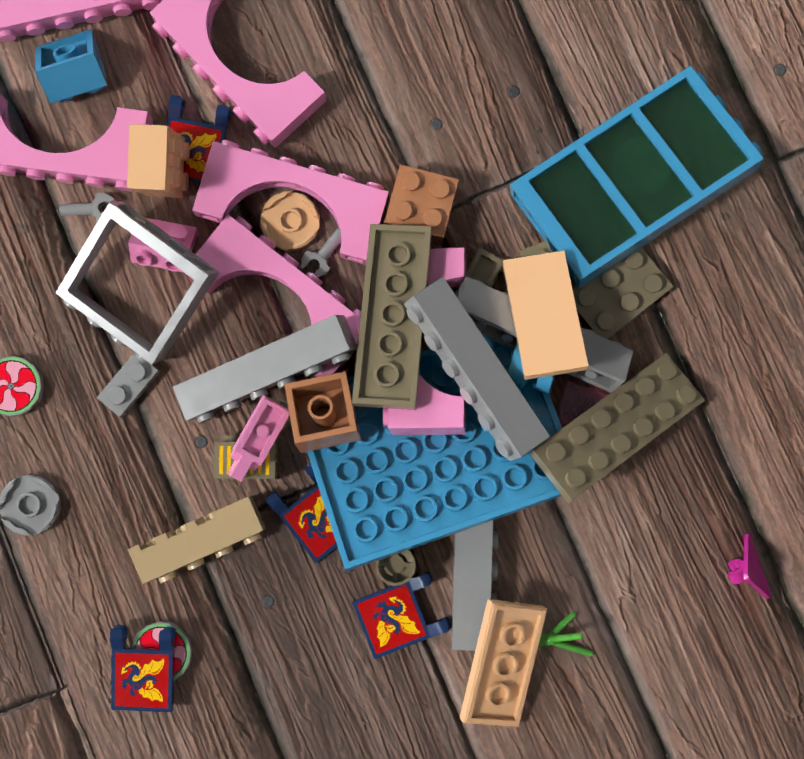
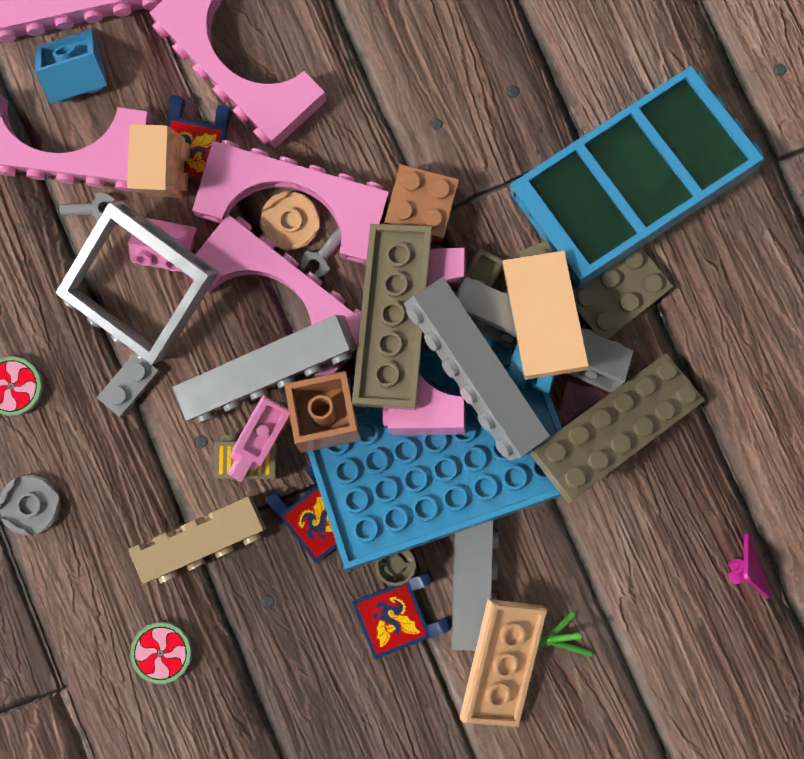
flag [110,625,176,712] -> none

